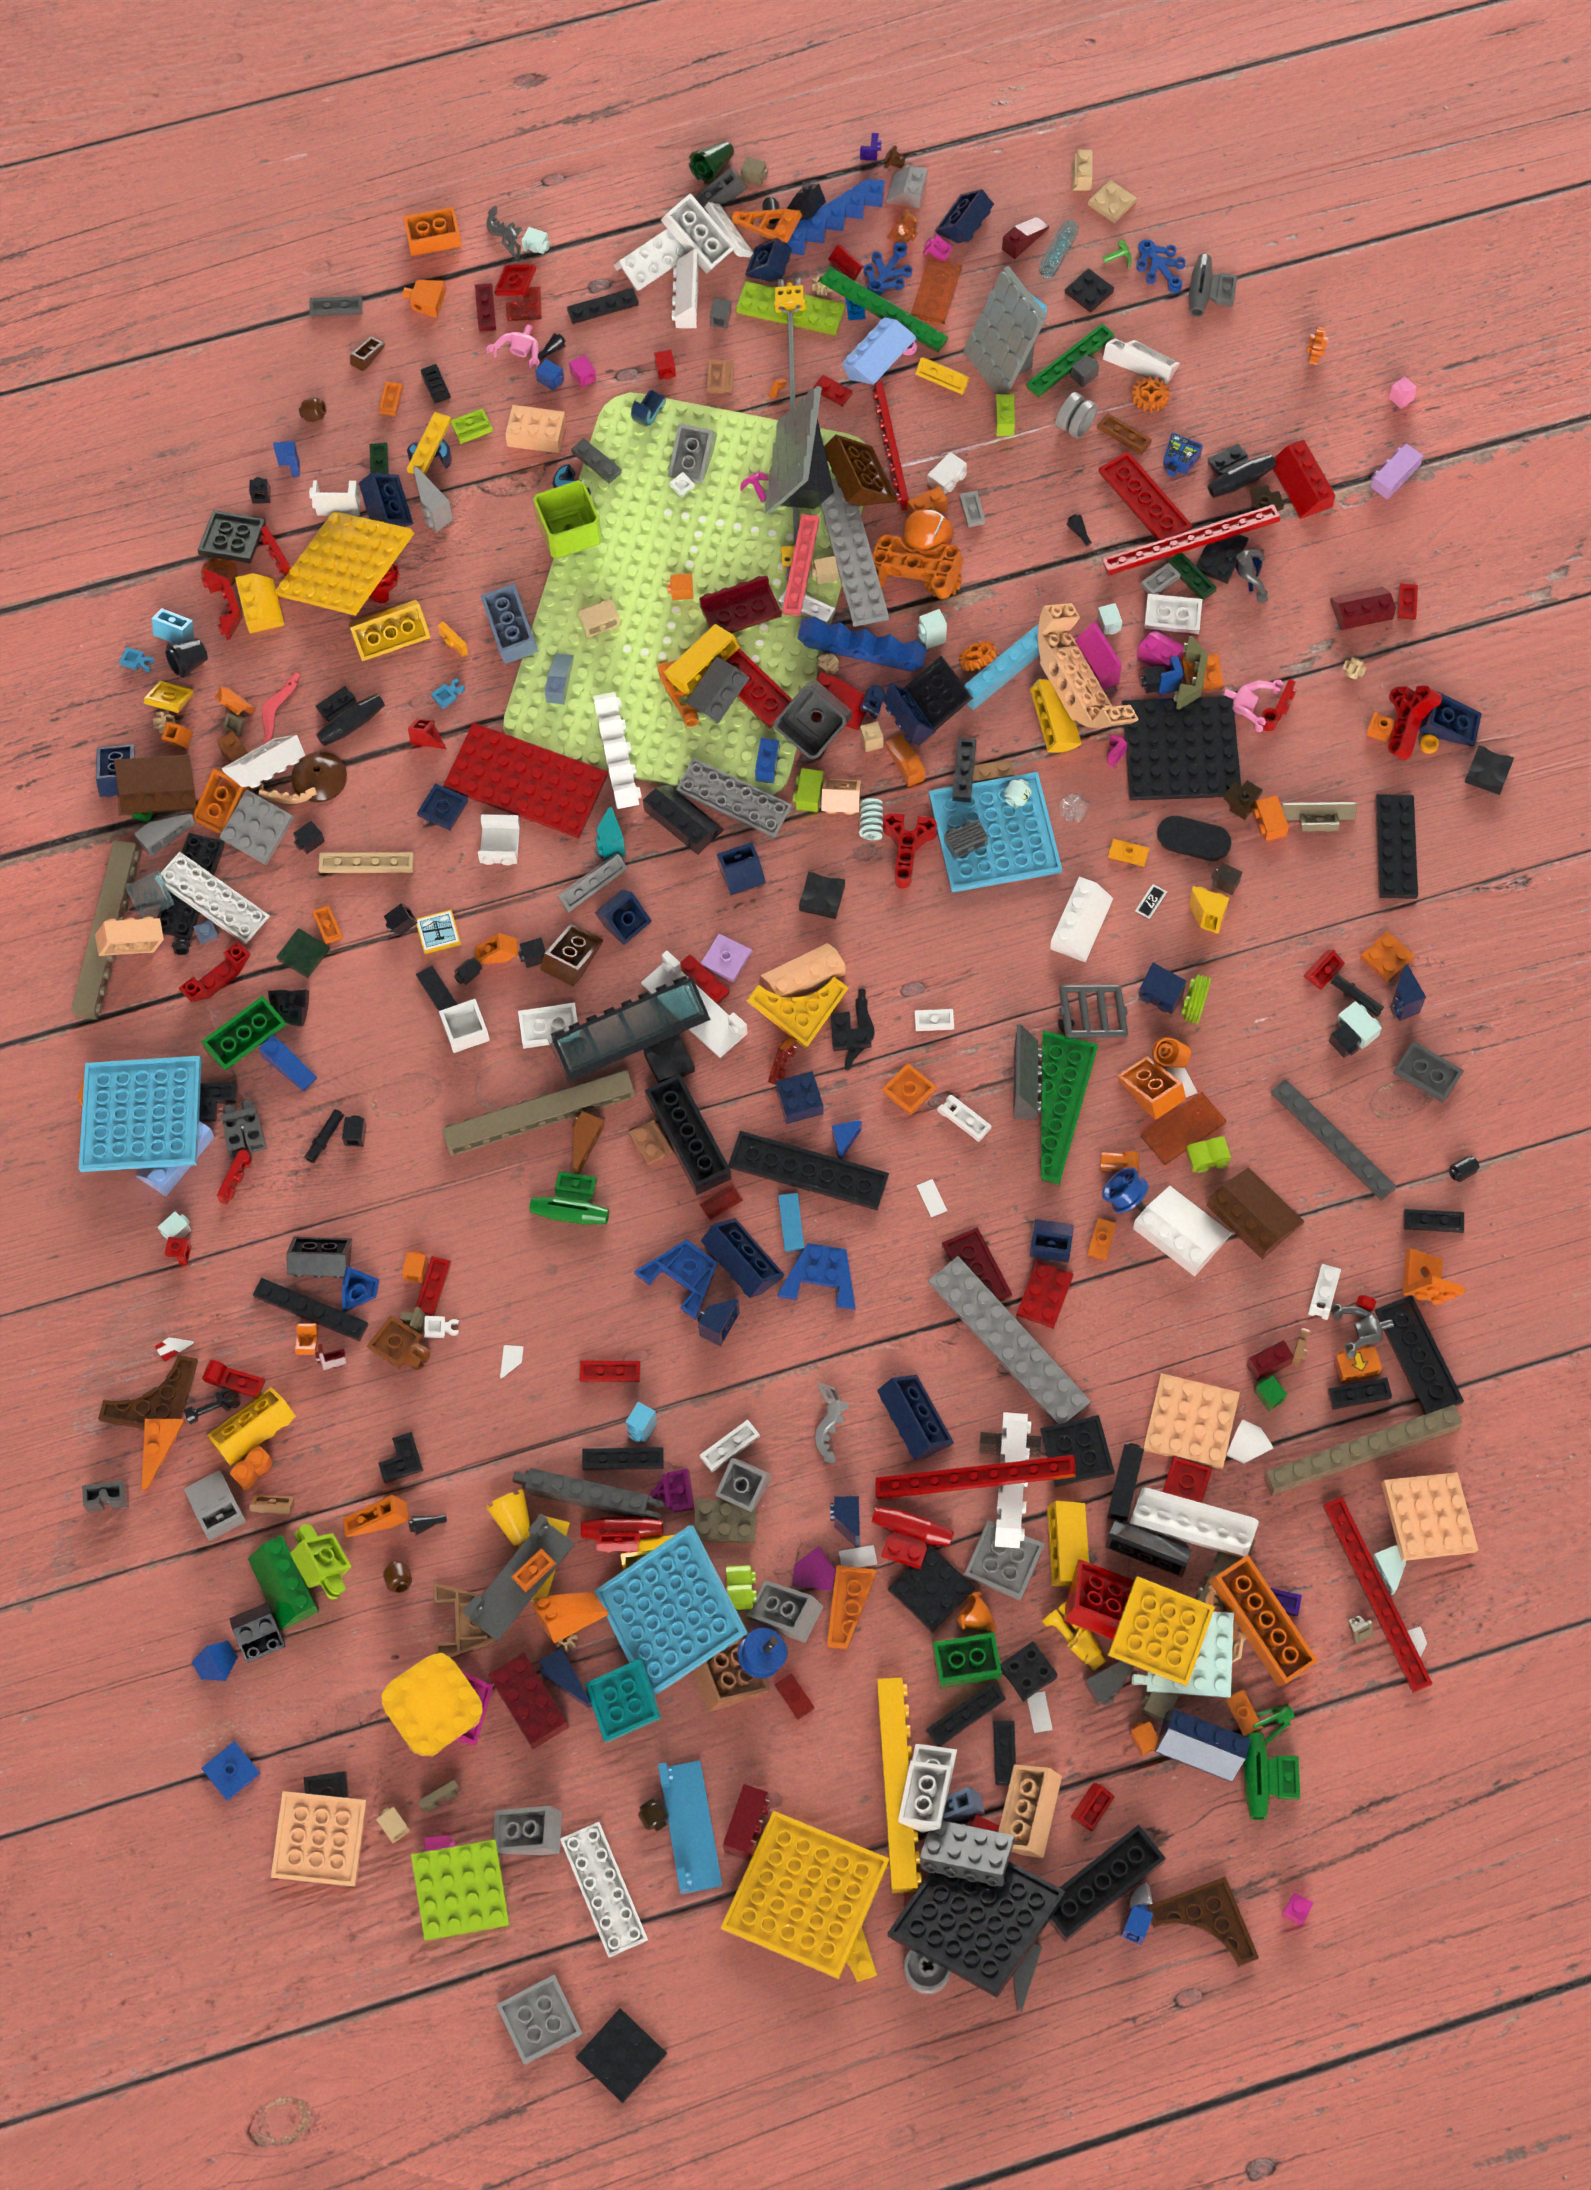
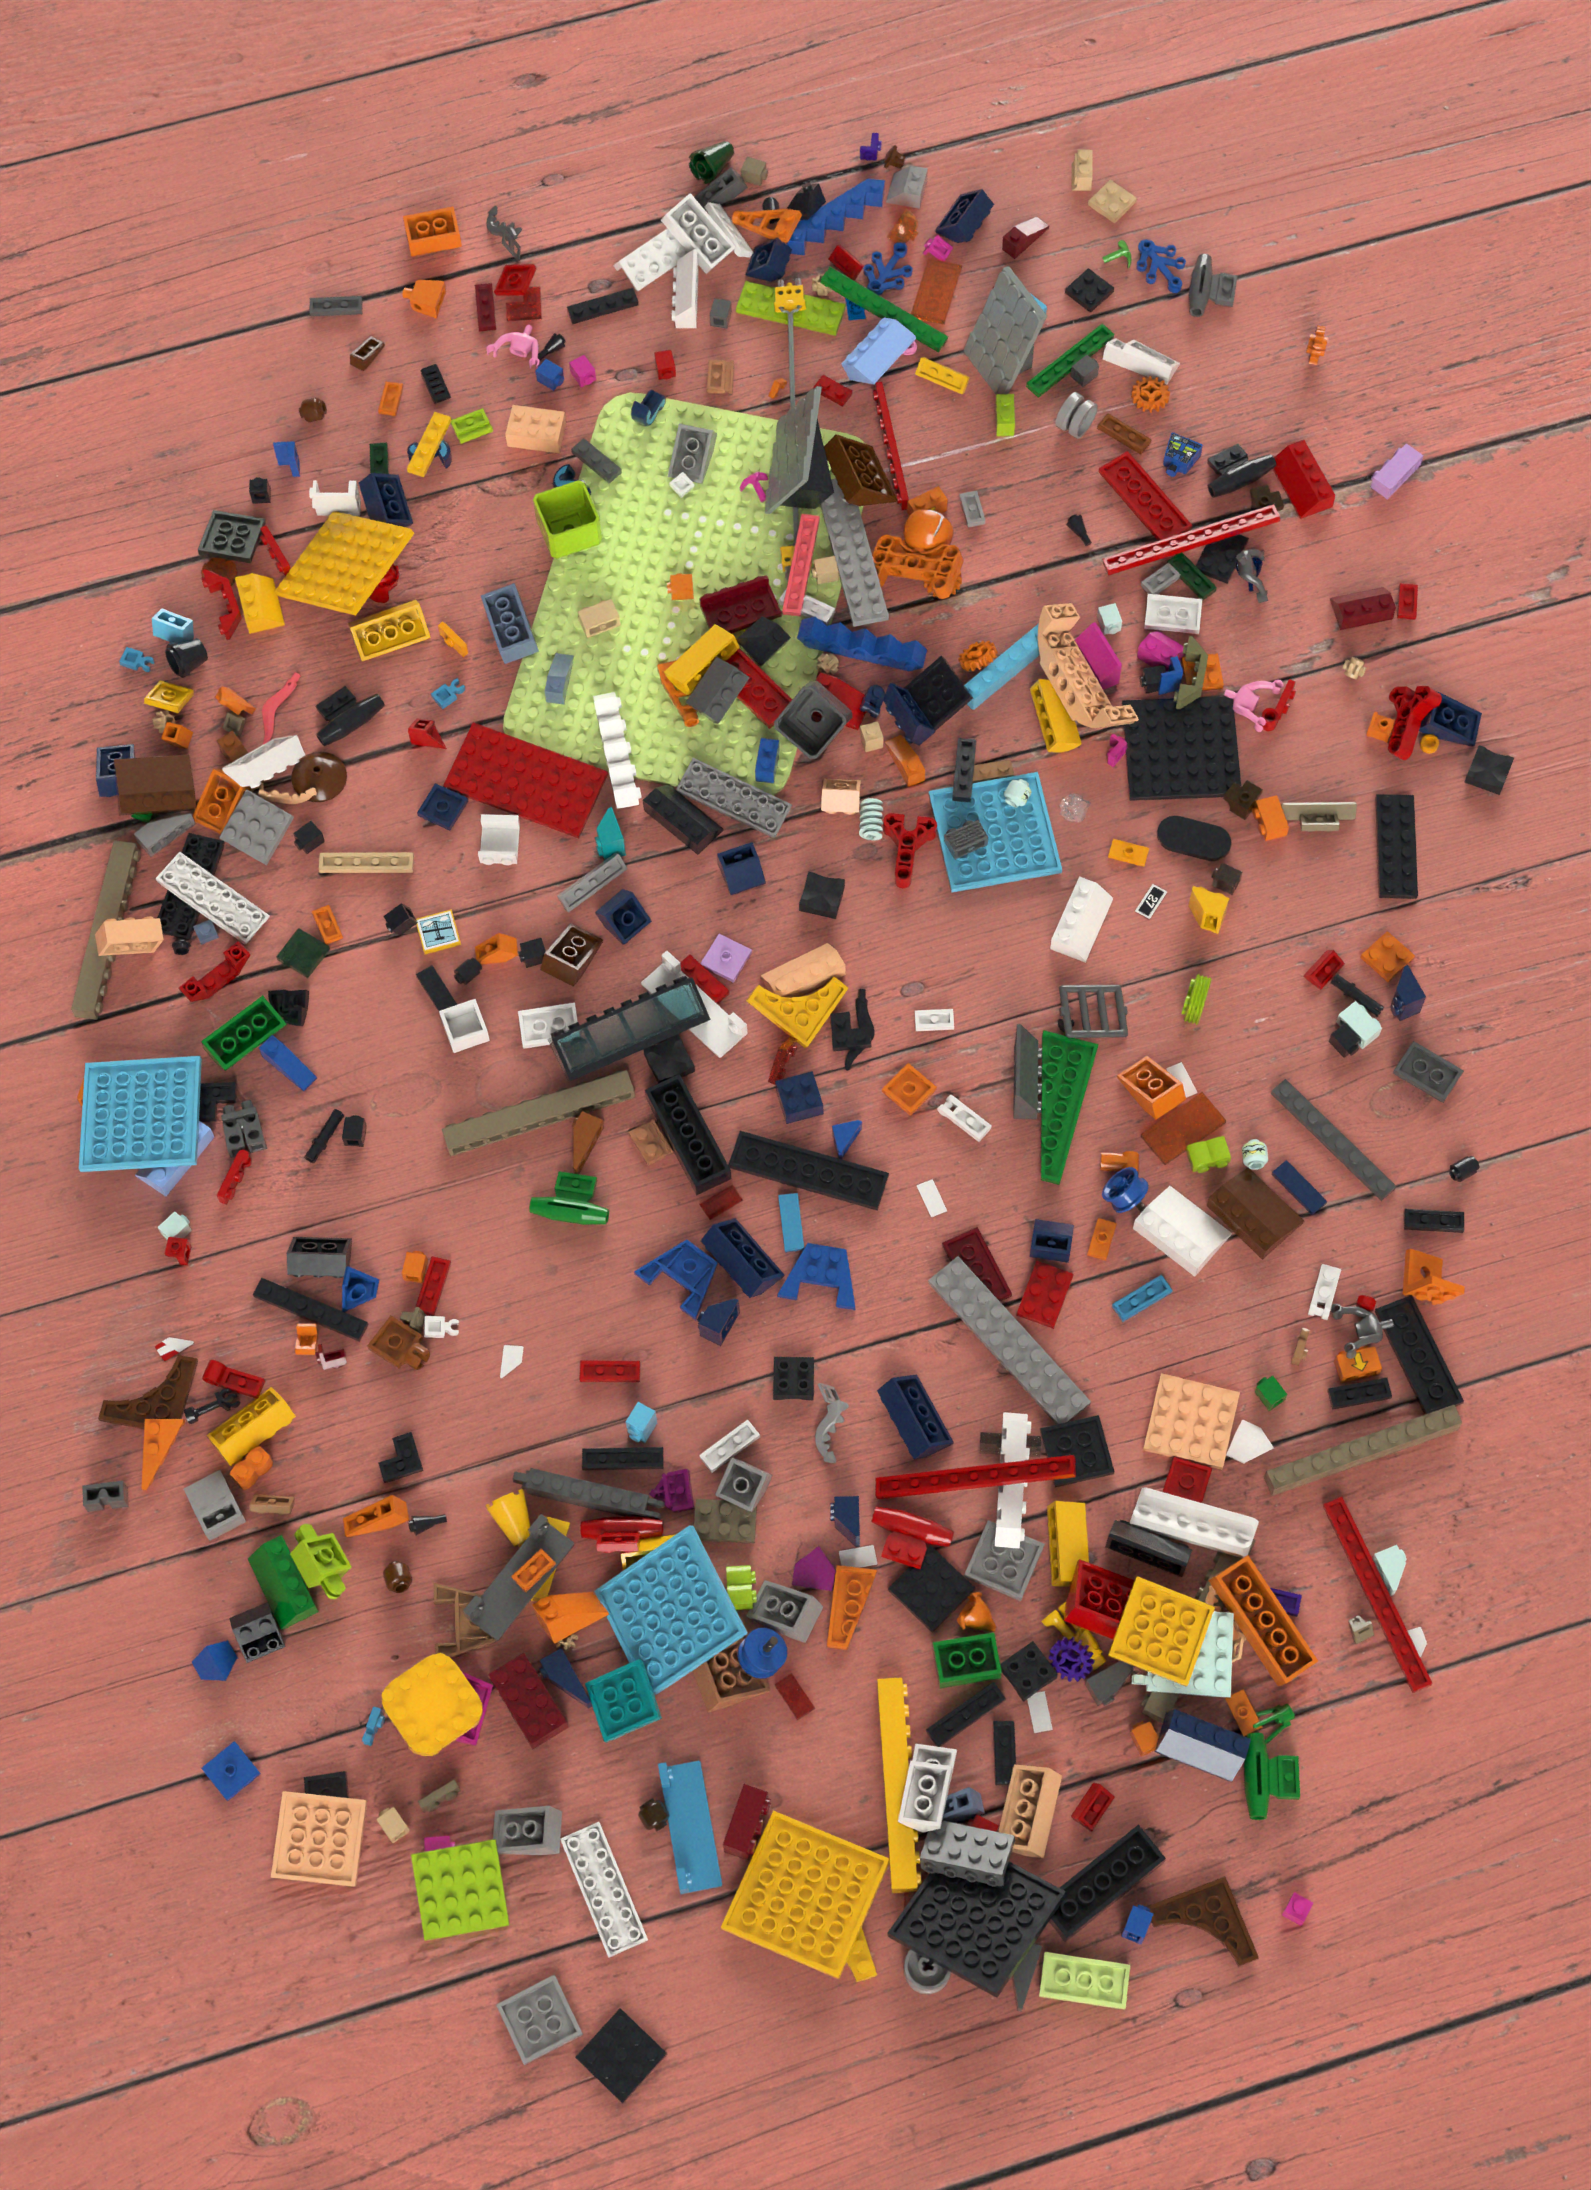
clear light blue plate [126,871,175,919] -> none
light grey slope [413,466,453,532] -> none
light aqua brick [522,227,550,254] -> none
lime brick [793,768,824,812] -> none
light aqua brick [917,609,947,649] -> none
white brick [927,452,967,494] -> none
clear light blue plate [1039,221,1078,278] -> none
black brick [1107,1443,1144,1521] -> none
white tile [1130,1883,1152,1909] -> none
dark blue slope [1139,962,1186,1014] -> none
orange cap [1152,1038,1191,1068] -> none
dark red brick [1247,1340,1294,1382] -> none
light nougat plate [1381,1472,1478,1561] -> none
bright pink brick [1389,376,1417,409] -> none
none -> dark azure plate [362,1706,385,1746]
none -> black slope [736,616,791,667]
none -> black brick [773,1357,814,1400]
none -> yellowish green plate [1039,1952,1130,2010]
none -> dark purple gear [1048,1637,1094,1682]
none -> dark azure tile [1112,1274,1173,1322]
none -> light aqua head [1242,1139,1268,1170]
none -> dark blue tile [1272,1160,1327,1216]

